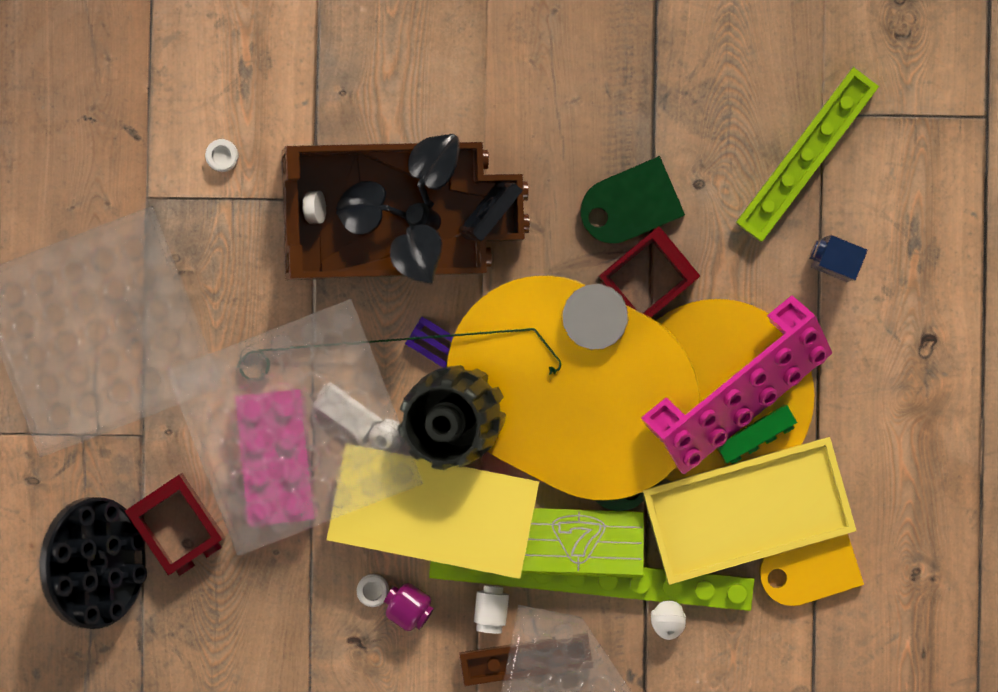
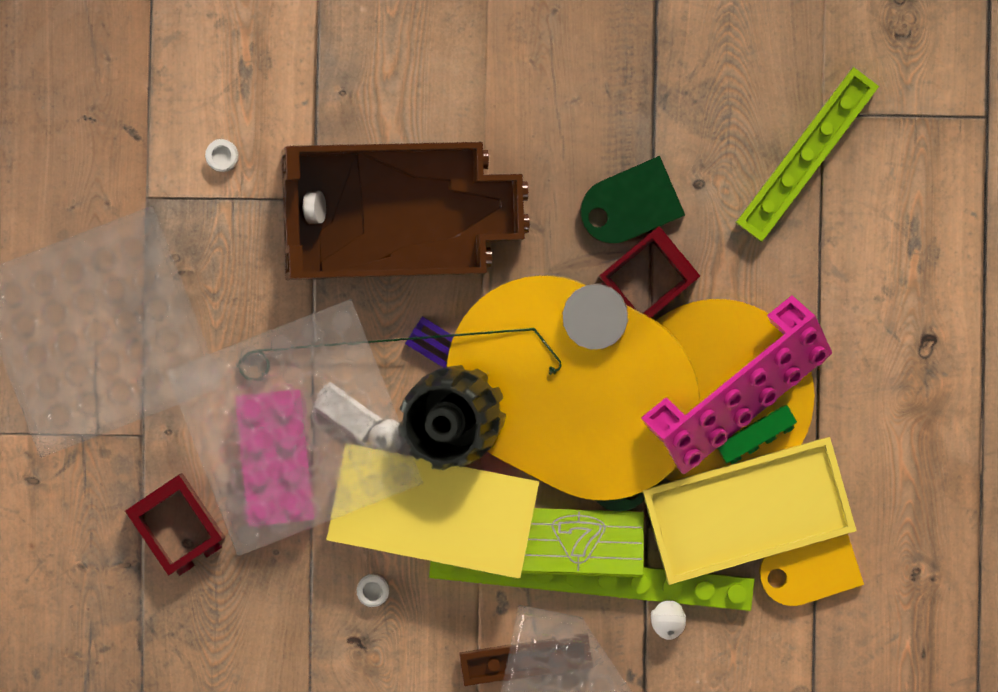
black bracket [39,497,147,629] -> none
black plant [336,134,459,284] -> none
magenta head [384,583,434,631] -> none
black tile [458,182,523,242] -> none
white brick [474,585,509,634] -> none
dark blue brick [809,235,868,282] -> none

